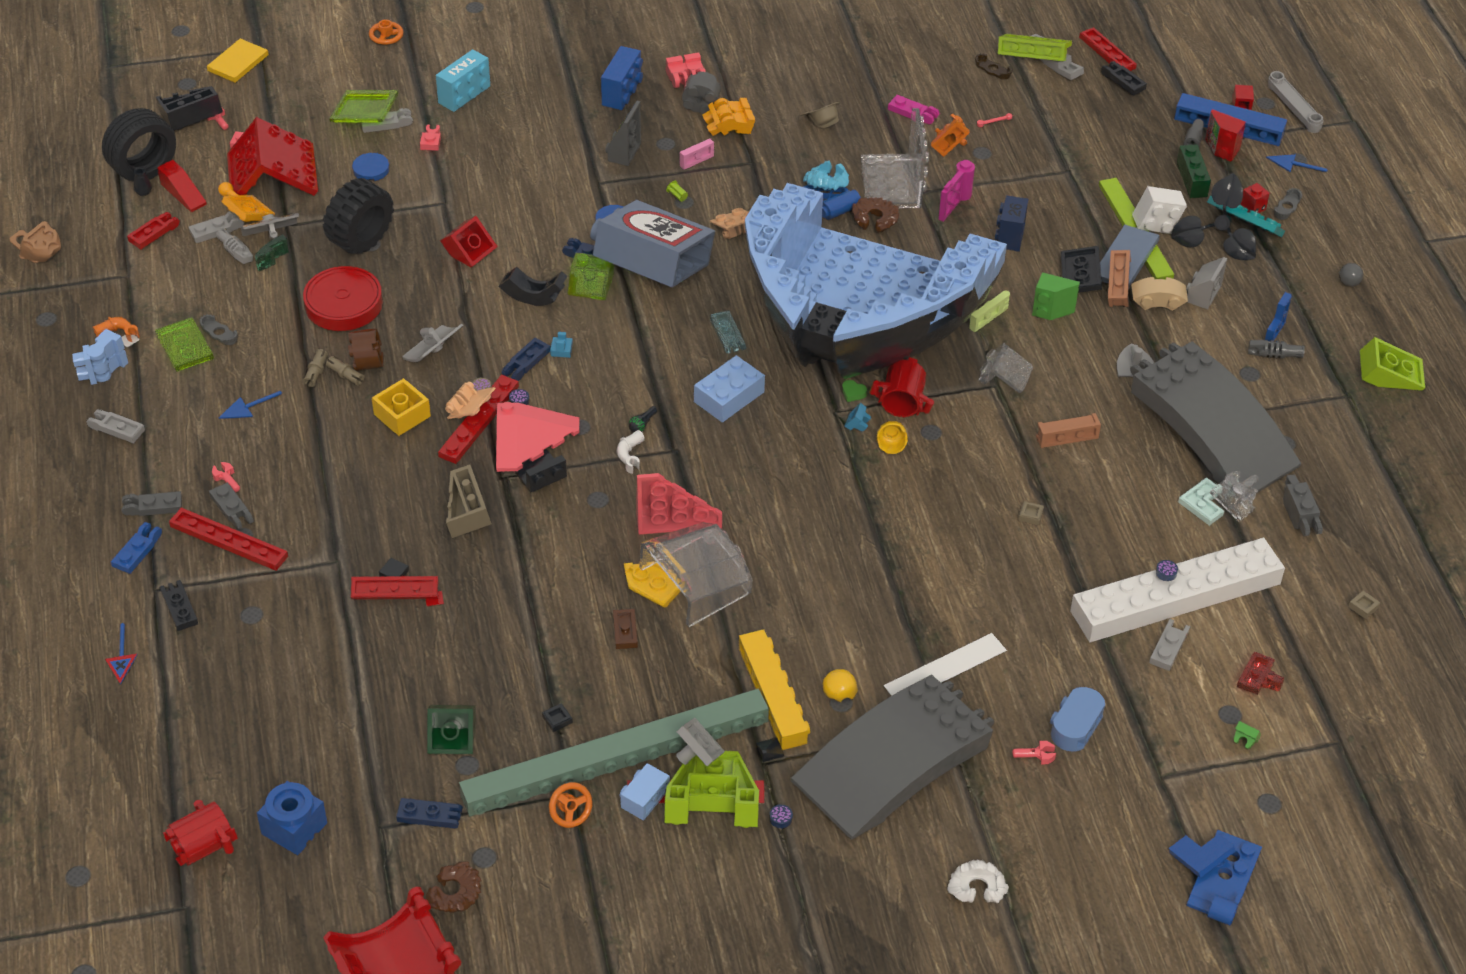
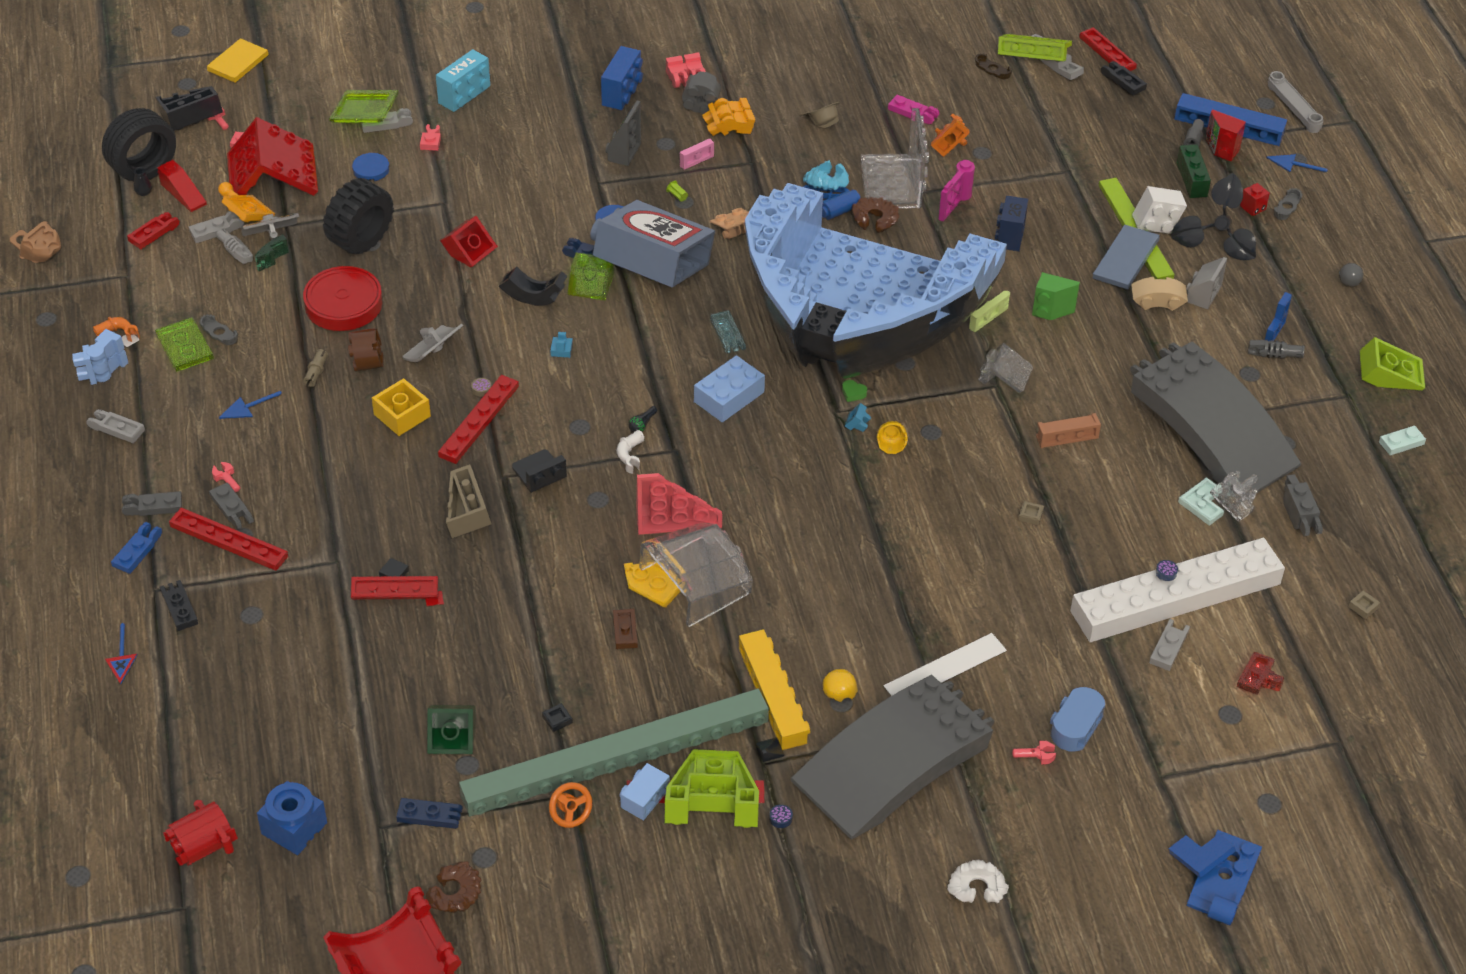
dark tan pin [326,356,365,386] -> none
orange piece [369,20,404,45] -> none
light nougat hinge [445,382,496,419] -> none
coral slope [496,402,579,472] -> none
dark blue hinge [501,338,551,381] -> none
dark blue tile [509,389,529,405] -> none
light grey tile [676,718,725,766] -> none
red container [869,357,934,418] -> none
coral hinge [977,113,1012,127] -> none
black tile [1061,246,1102,293] -> none
nougat container [1108,250,1131,307] -> none
light grey shield [1117,343,1154,377] -> none
teal plate [1207,196,1285,237] -> none
red brick [1232,85,1254,110] -> none
bright green tile [1234,721,1261,750] -> none
none -> light aqua plate [1379,426,1426,455]

